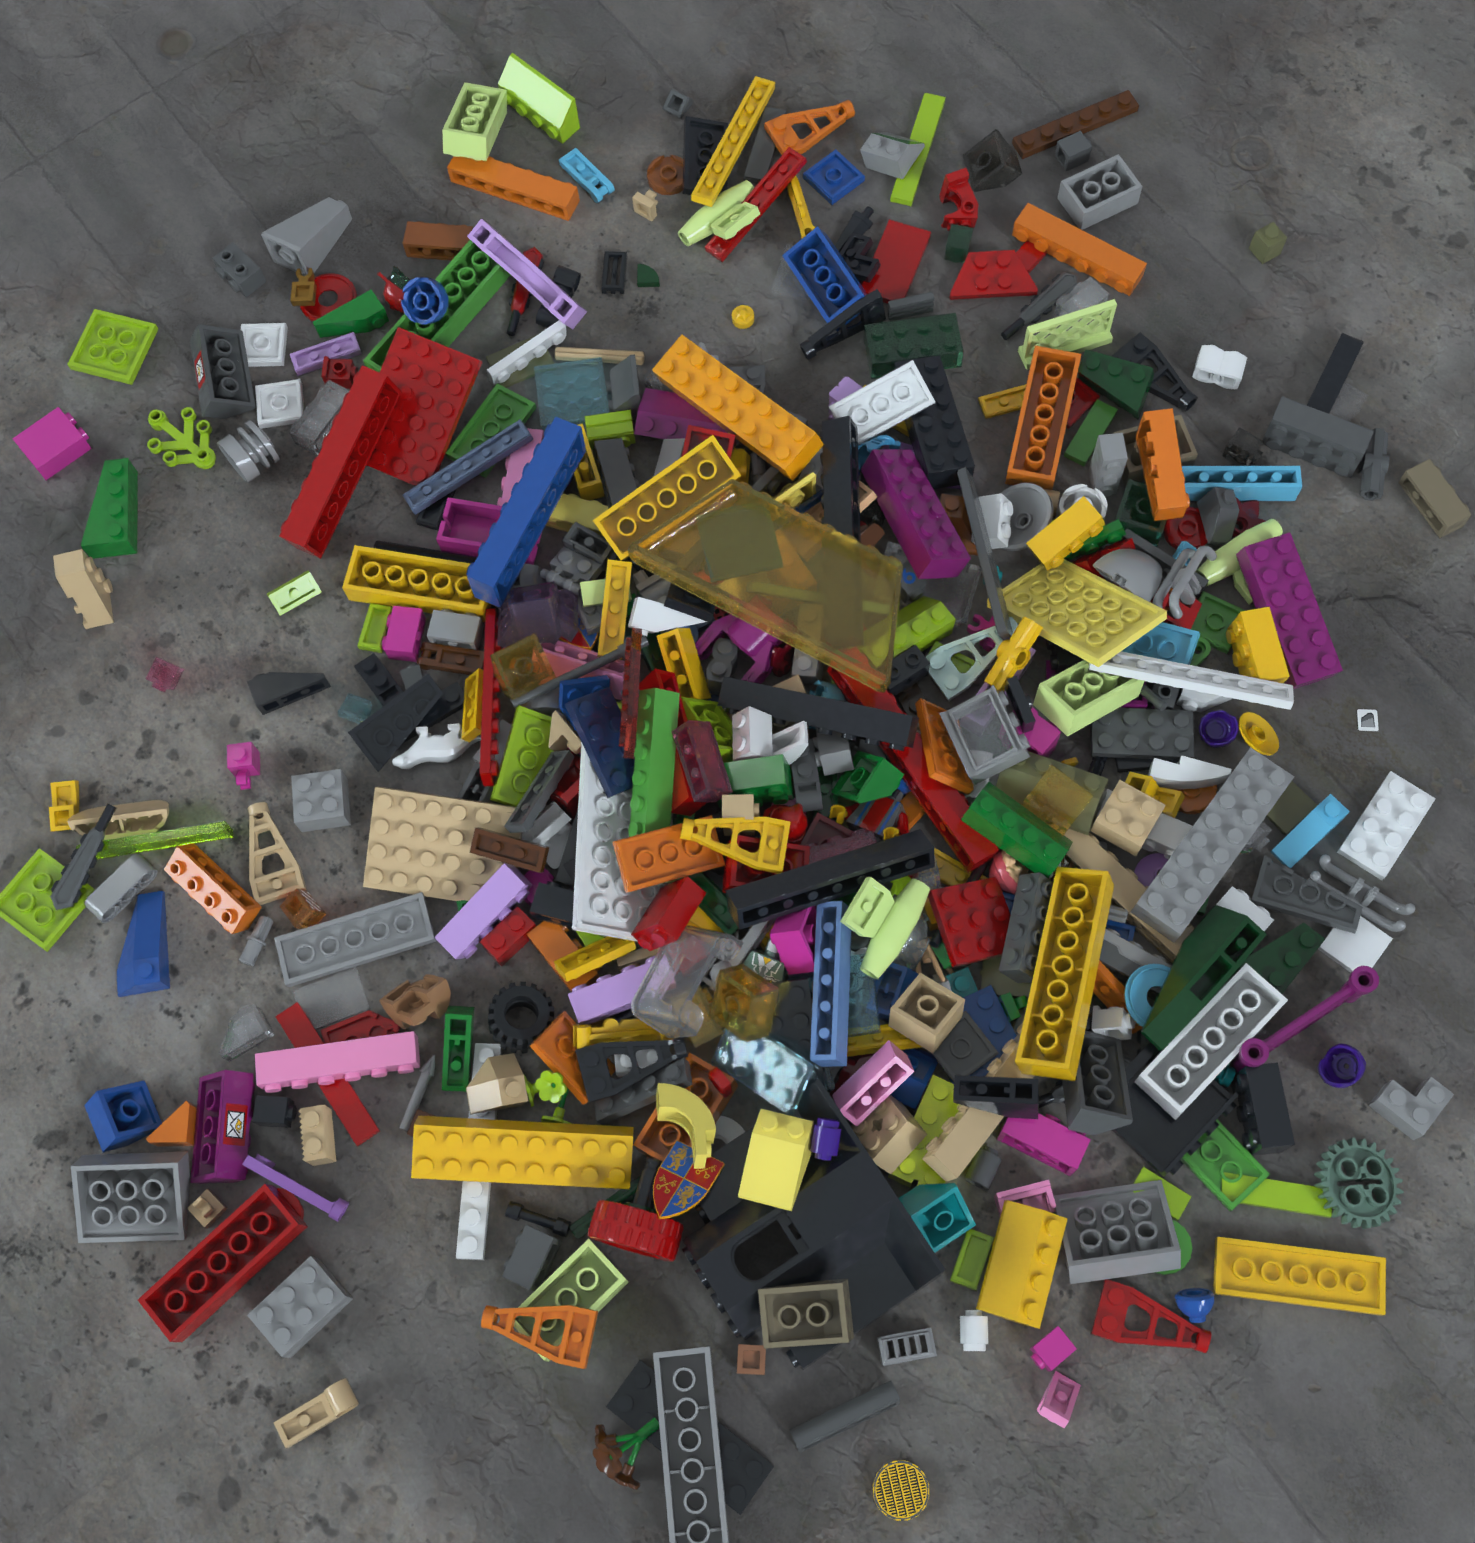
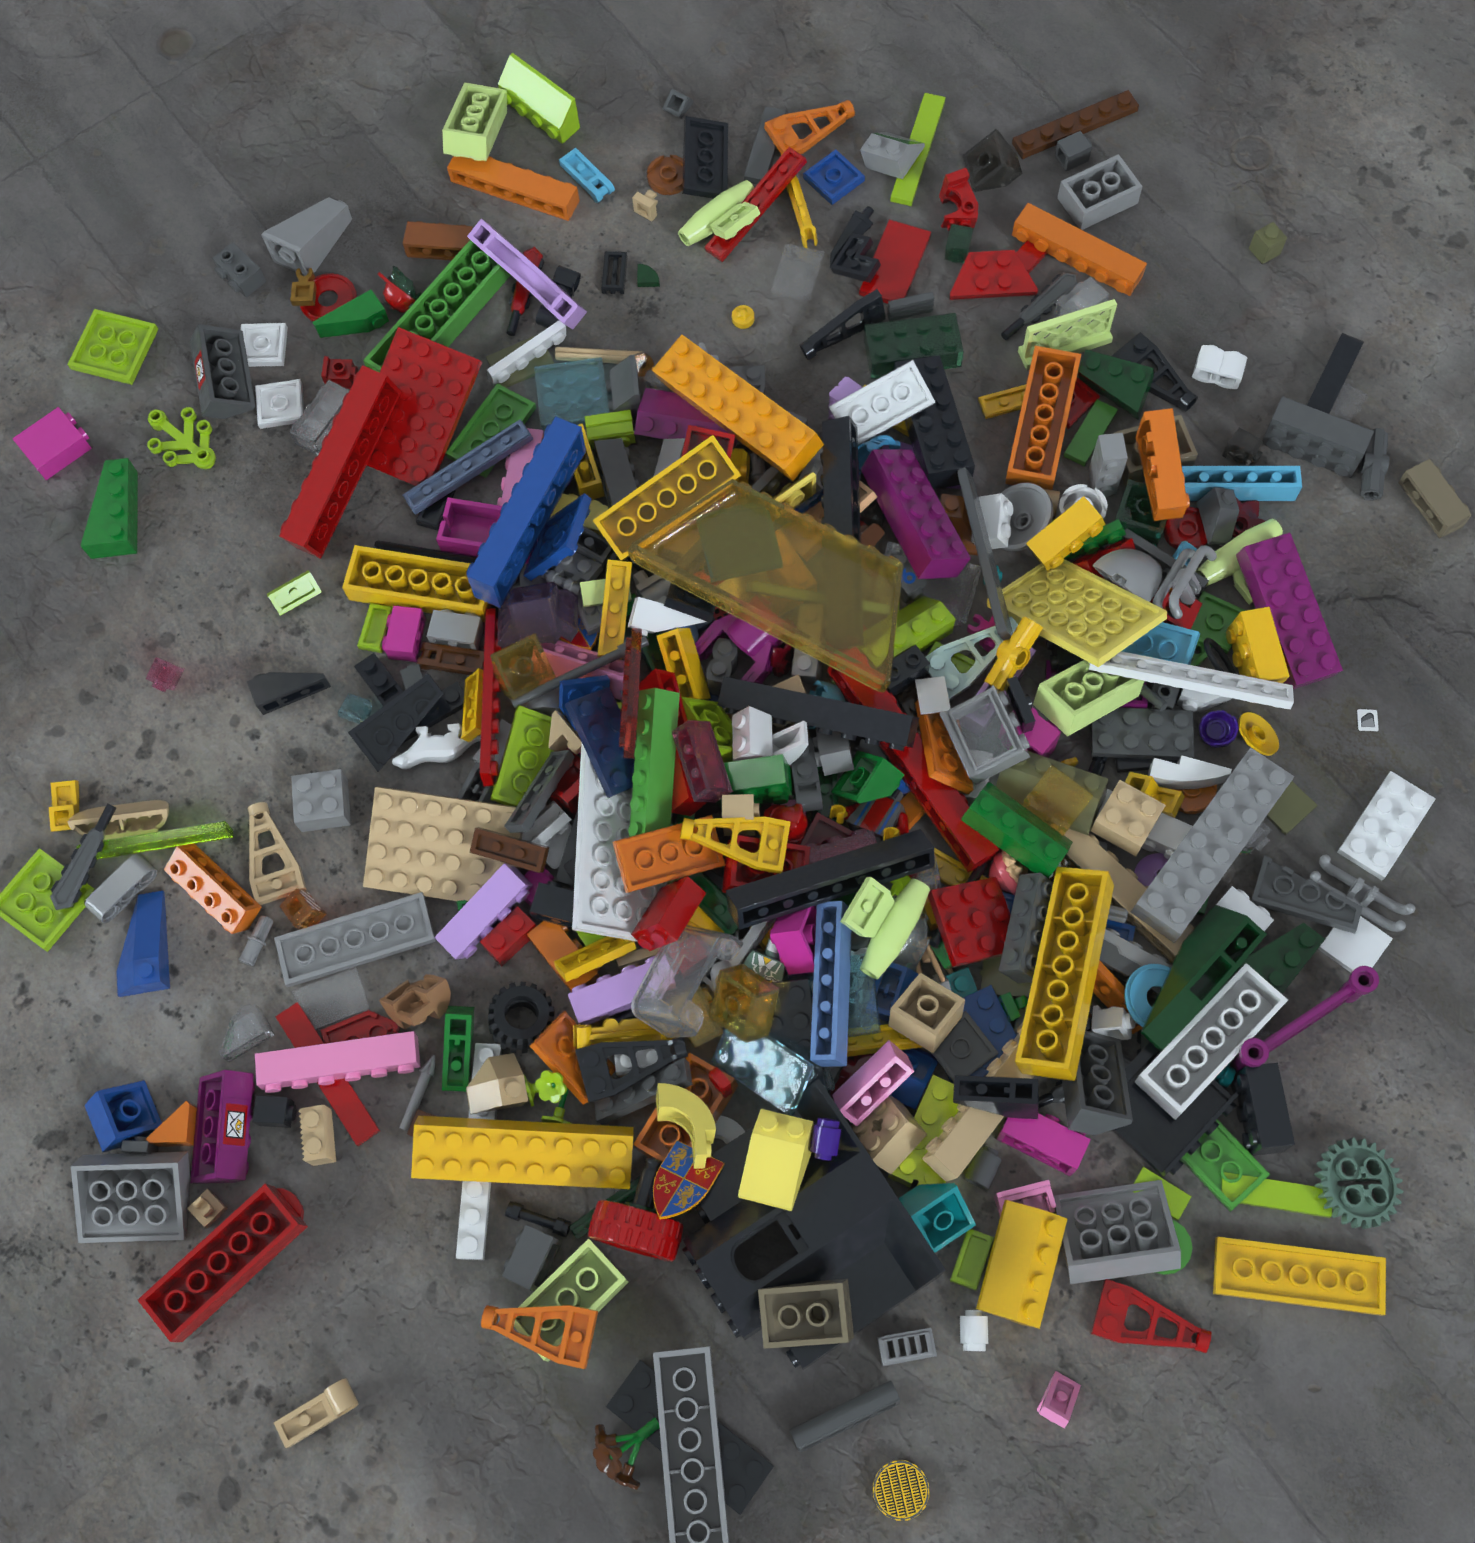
tan wedge [53,549,114,629] -> none
light grey wheel [217,420,280,483] -> none
dark pink brick [227,742,260,790] -> none
medium lavender plate [242,1154,349,1222] -> none
light grey brick [247,1256,353,1358] -> none
lavender tile [290,332,362,376] -> none
blue cylinder [401,277,449,324] -> none
yellow plate [691,76,775,207] -> none
nougat plate [737,1344,766,1375] -> none
blue brick [782,226,868,332] -> none
dark pink brick [1030,1326,1077,1372] -> none
blue brick [1175,1288,1215,1323] -> none
medium azure slope [1271,794,1350,869] -> none
dark purple helmet [1317,1043,1366,1088] -> none
light grey brick [1368,1077,1454,1140] -> none
none -> dark grey plate [121,1137,158,1154]
none -> blue plate [523,493,592,581]
none -> clear orange tile [635,352,654,377]
none -> white sticker [915,676,951,715]
none -> black tyre [1204,638,1236,674]

